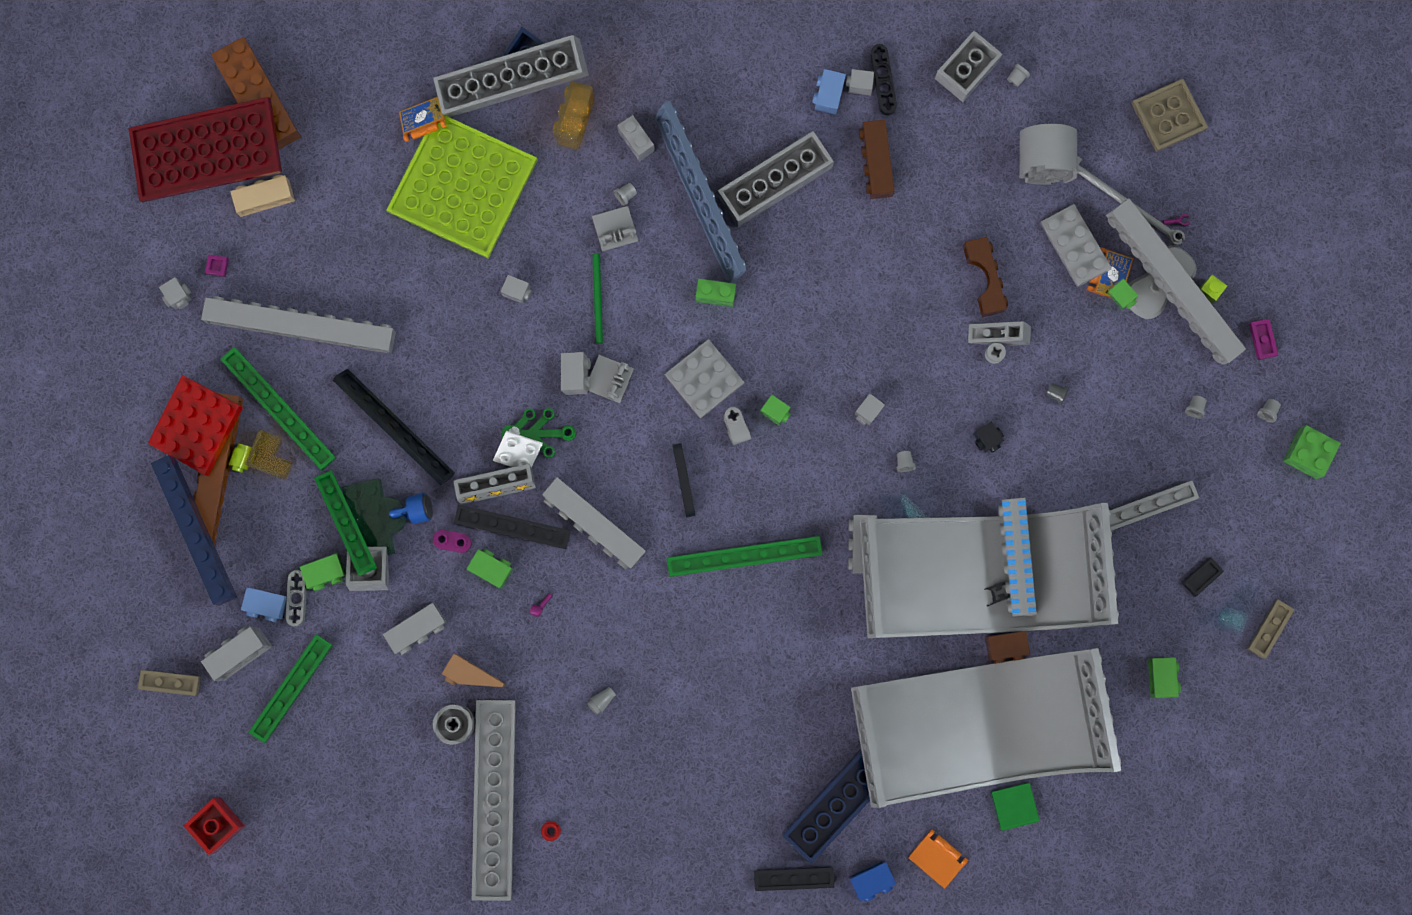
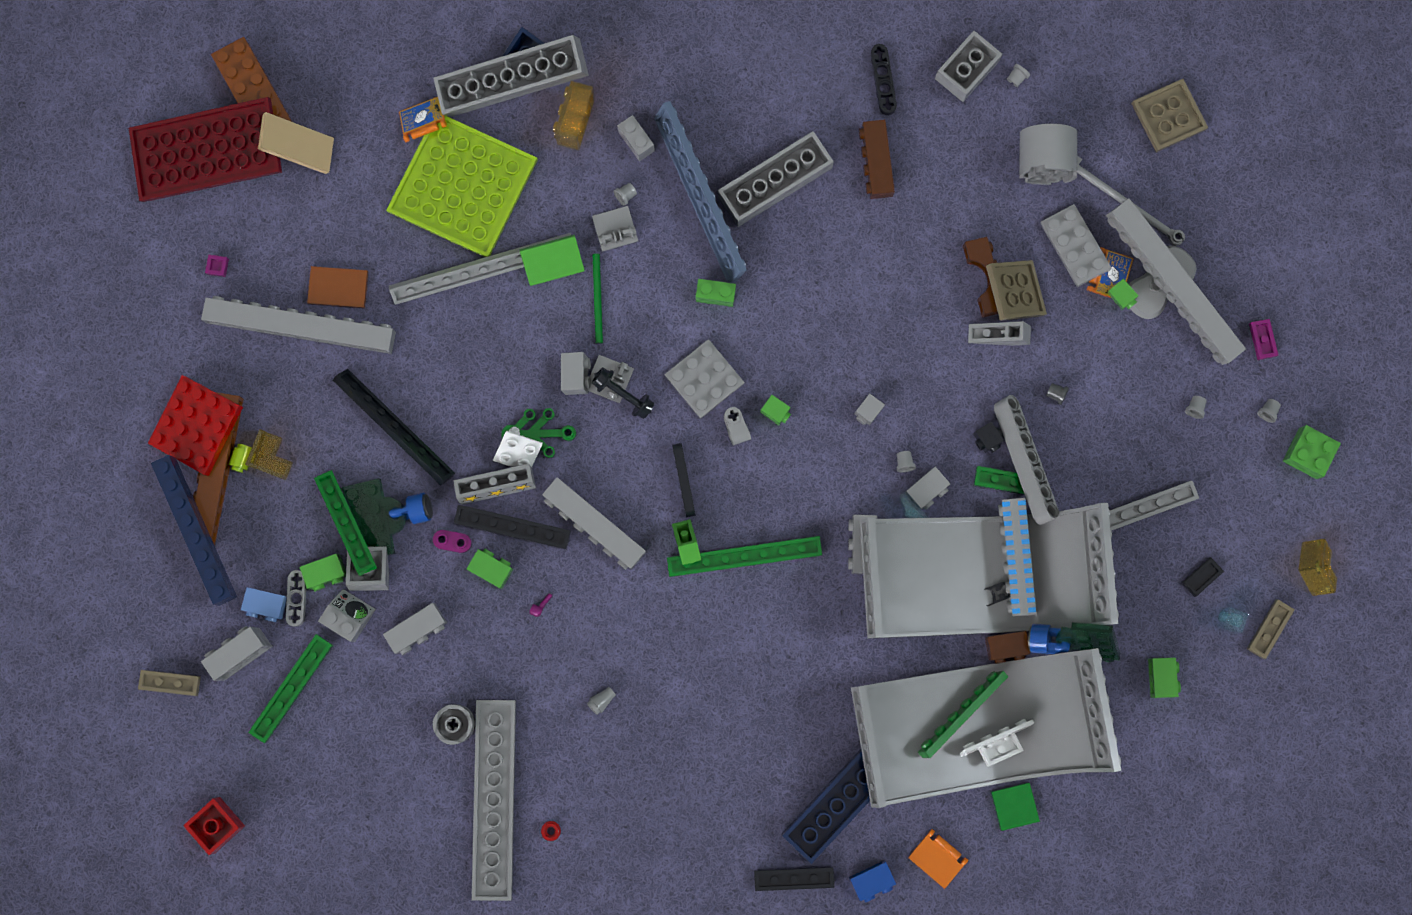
light grey brick [159,277,192,309] -> none
green plate [220,347,336,471] -> none
tan brick [230,175,295,217] -> none
medium nougat slope [442,654,506,687] -> none
light grey brick [501,275,532,304] -> none
medium blue brick [812,69,846,115] -> none
light grey brick [846,69,874,96] -> none
light grey wheel [985,343,1006,364] -> none
magenta hand [1163,214,1190,227] -> none
lime brick [1199,275,1227,304] -> none
none -> tan tile [258,112,334,174]
none -> dark orange tile [307,266,368,309]
none -> light grey slope [318,589,376,642]
none -> light grey plate [389,233,571,305]
none -> bright green tile [519,234,585,286]
none -> black piece [592,367,654,419]
none -> bright green brick [672,519,701,565]
none -> light grey brick [905,467,950,510]
none -> green plate [918,671,1008,758]
none -> white bracket [960,719,1034,767]
none -> green plate [973,466,1025,495]
none -> dark tan plate [986,260,1047,321]
none -> light grey beam [994,395,1059,525]
none -> plate [1028,622,1120,662]
none -> clear yellow panel [1299,539,1337,596]

